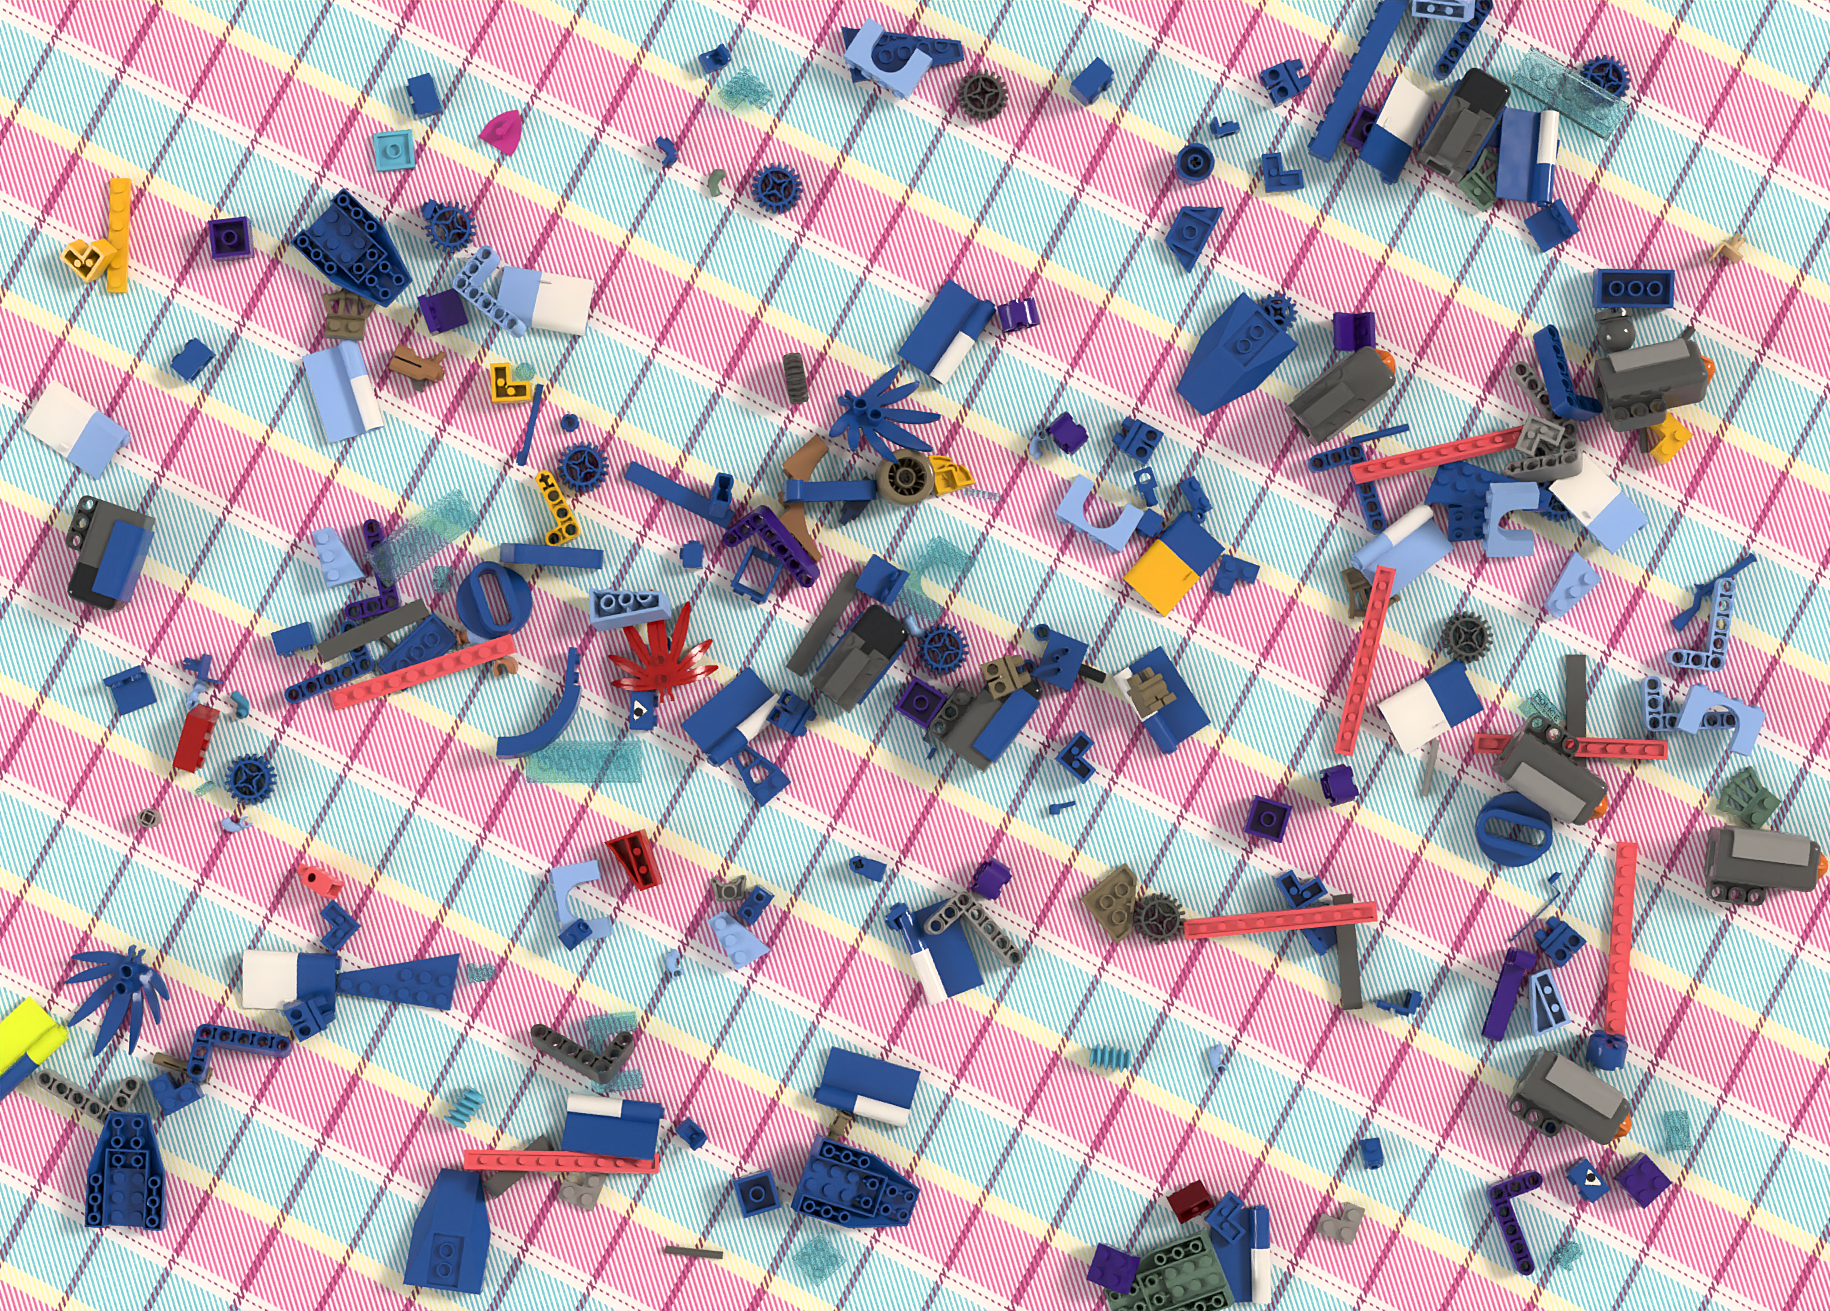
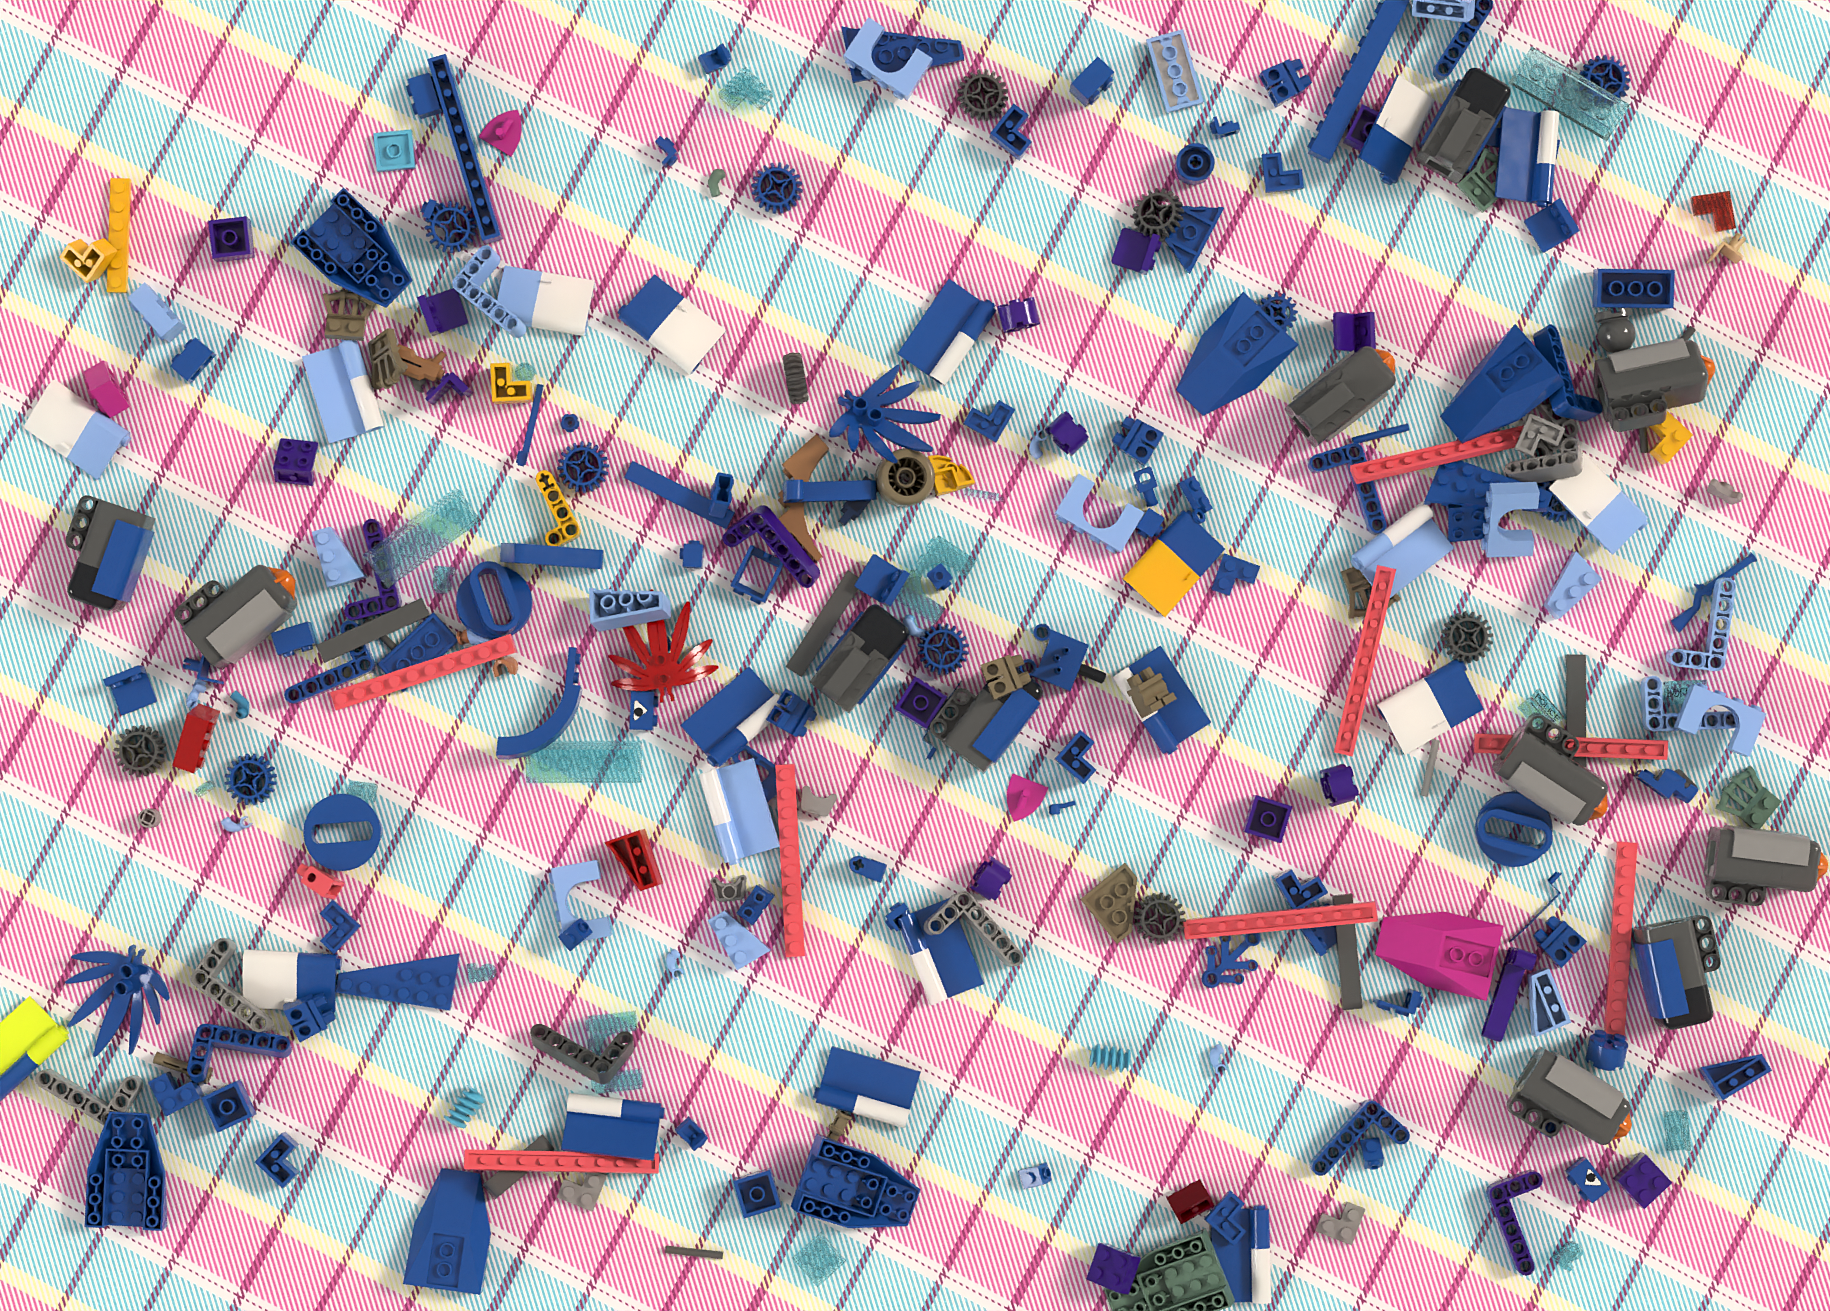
none -> dark pink brick [84,360,130,418]
none -> dark grey gear [114,725,167,777]
none -> light blue wedge [128,282,187,342]
none -> piece [174,565,297,670]
none -> light grey beam [191,938,273,1032]
none -> blue brick [201,1079,257,1133]
none -> blue brick [255,1132,300,1189]
none -> dark purple bracket [273,438,318,486]
none -> blue piece [303,794,383,871]
none -> clear light blue leg [347,780,378,802]
none -> dark tan plate [368,328,408,390]
none -> dark purple bracket [425,372,474,405]
none -> blue brick [427,54,503,245]
none -> door [618,274,726,375]
none -> light blue door [699,758,780,866]
none -> coral plate [775,764,805,957]
none -> light grey piece [801,786,837,817]
none -> blue bracket [927,563,953,591]
none -> blue plate [963,400,1015,443]
none -> blue brick [989,103,1032,161]
none -> dark pink shield [1007,774,1048,822]
none -> bracket [1018,1162,1052,1189]
none -> dark purple bracket [1111,228,1162,275]
none -> dark grey gear [1133,188,1184,240]
none -> piece [1146,29,1204,113]
none -> blue plant [1201,933,1261,988]
none -> blue beam [1310,1099,1410,1176]
none -> dark pink wedge [1375,911,1504,1001]
none -> blue wedge [1440,324,1565,444]
none -> piece [1633,915,1721,1030]
none -> blue plate [1634,769,1699,803]
none -> clear light blue panel [1664,680,1707,705]
none -> clear red plate [1691,191,1736,232]
none -> blue wedge [1698,1054,1772,1102]
none -> light grey piece [1707,478,1743,505]

